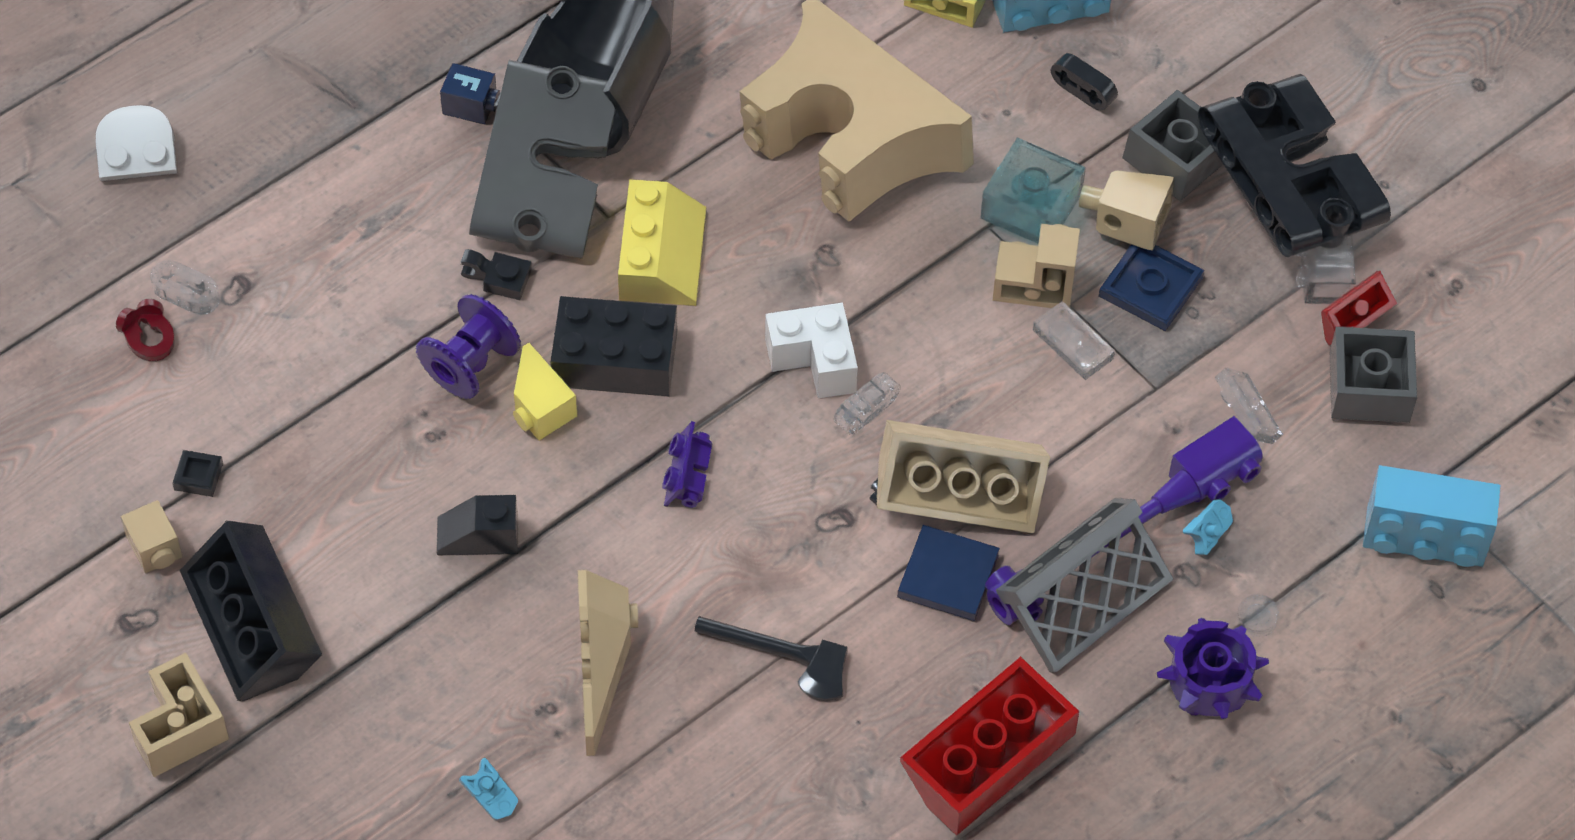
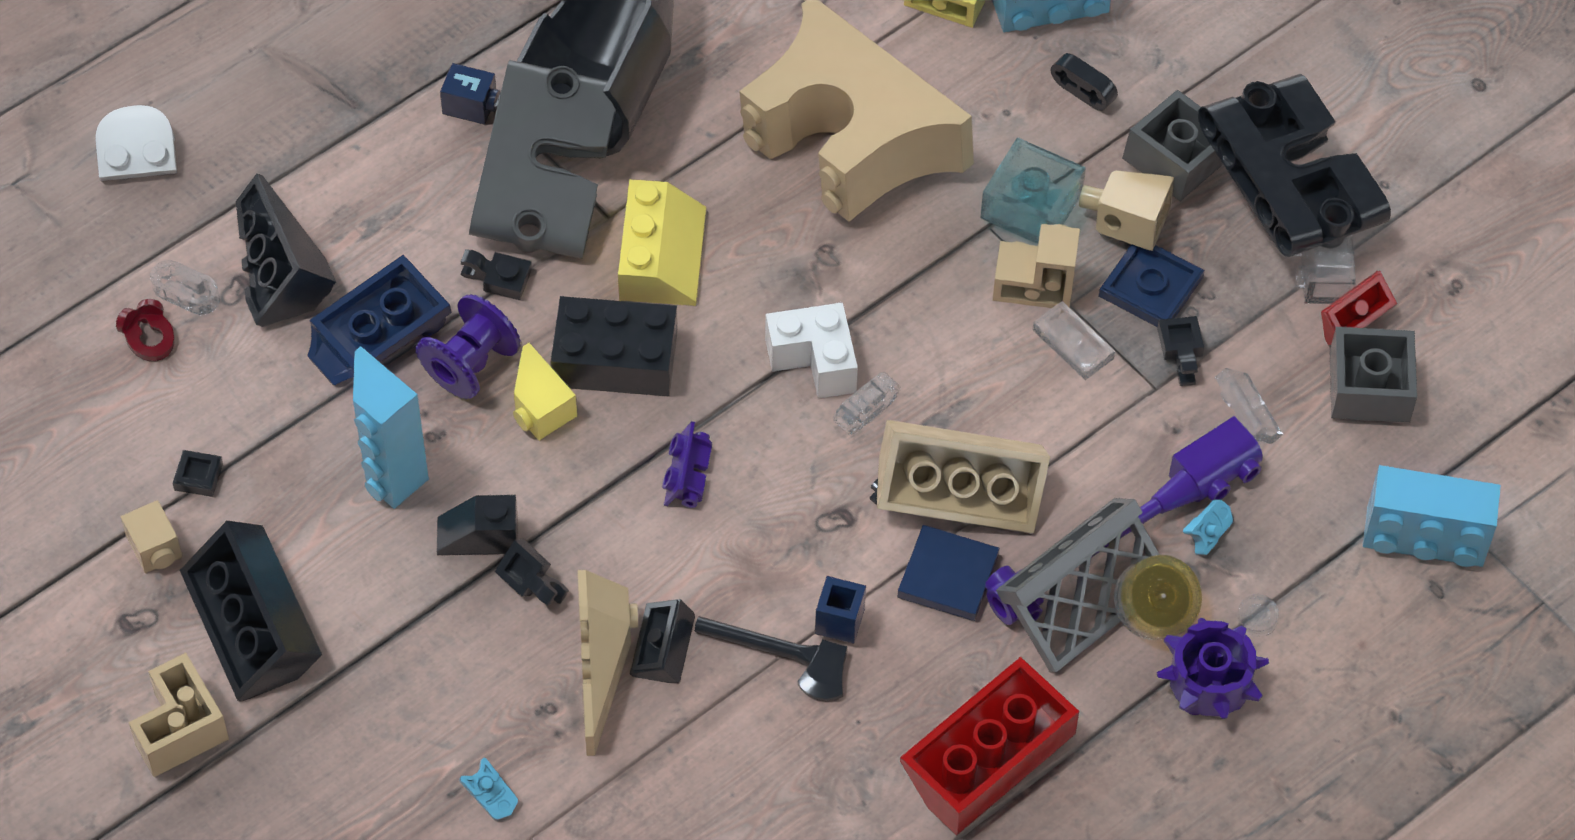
none -> black wedge [236,173,336,327]
none -> dark blue slope [307,254,452,385]
none -> medium azure slope [353,346,429,509]
none -> black plate [494,539,569,606]
none -> black slope [630,599,695,683]
none -> dark blue brick [815,576,866,644]
none -> clear yellow piece [1114,555,1202,640]
none -> black plate [1157,316,1204,386]

